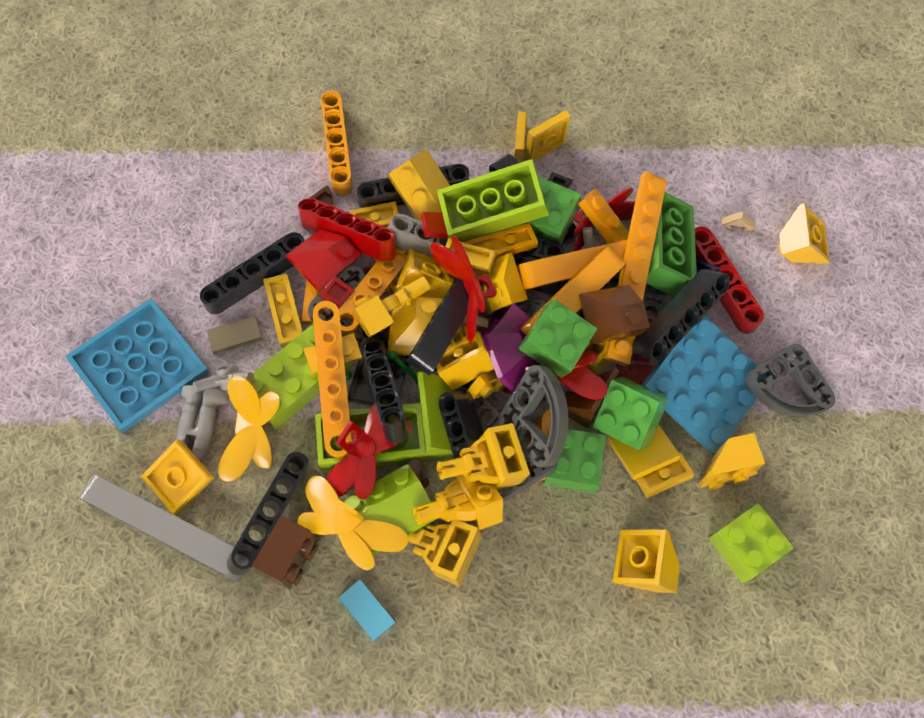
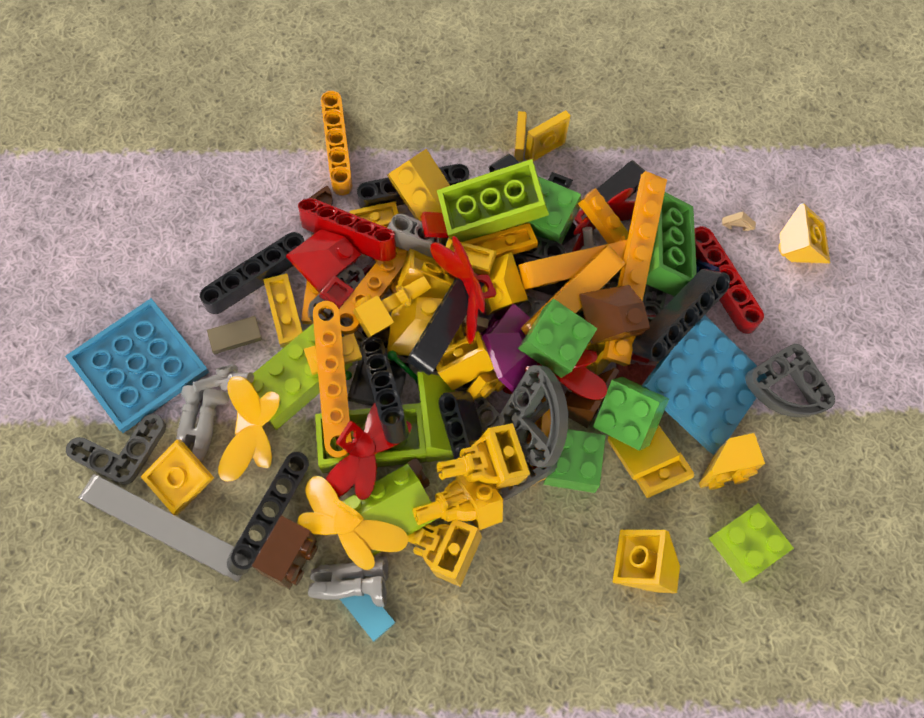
none -> dark grey beam [66,414,166,485]
none -> light grey piece [308,556,388,607]
none -> black beam [597,160,645,202]

